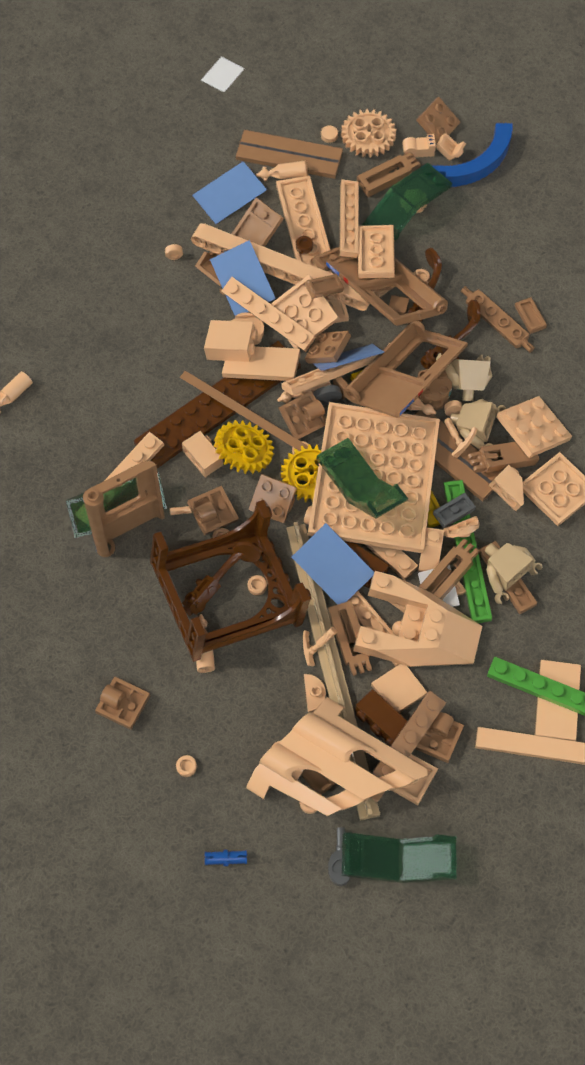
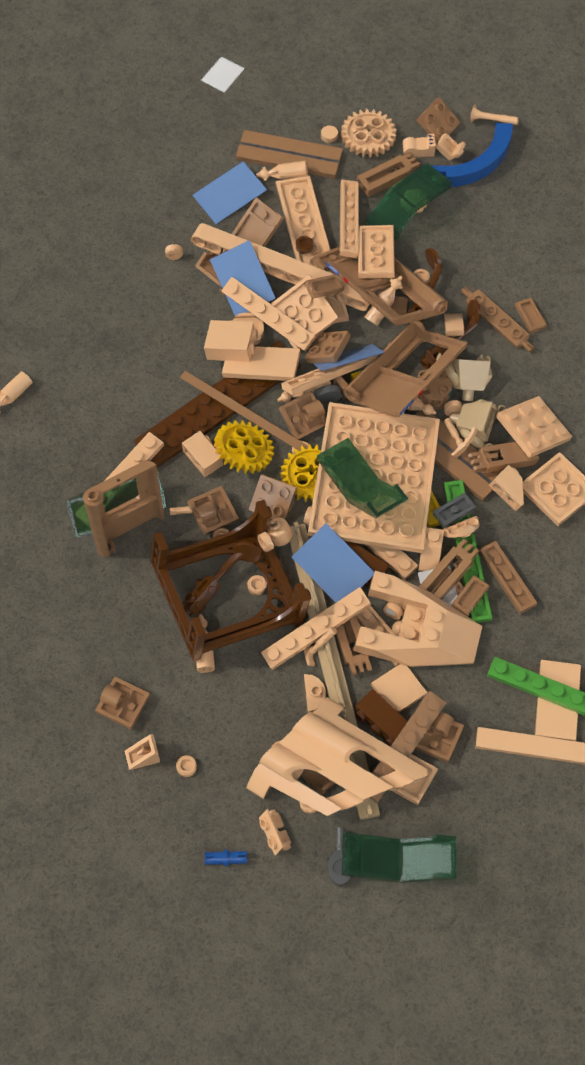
tan torso [485,543,543,604] -> none
none -> light nougat slope [125,734,160,770]
none -> light nougat tile [258,532,274,552]
none -> light nougat hinge [259,809,291,855]
none -> light nougat plate [261,587,372,670]
none -> light nougat head [266,518,293,546]
none -> light nougat wheel [365,276,403,326]
none -> light nougat tile [383,602,404,620]
none -> light nougat slope [444,313,464,336]
none -> medium nougat tile [451,575,490,616]
none -> light nougat piece [470,105,519,125]

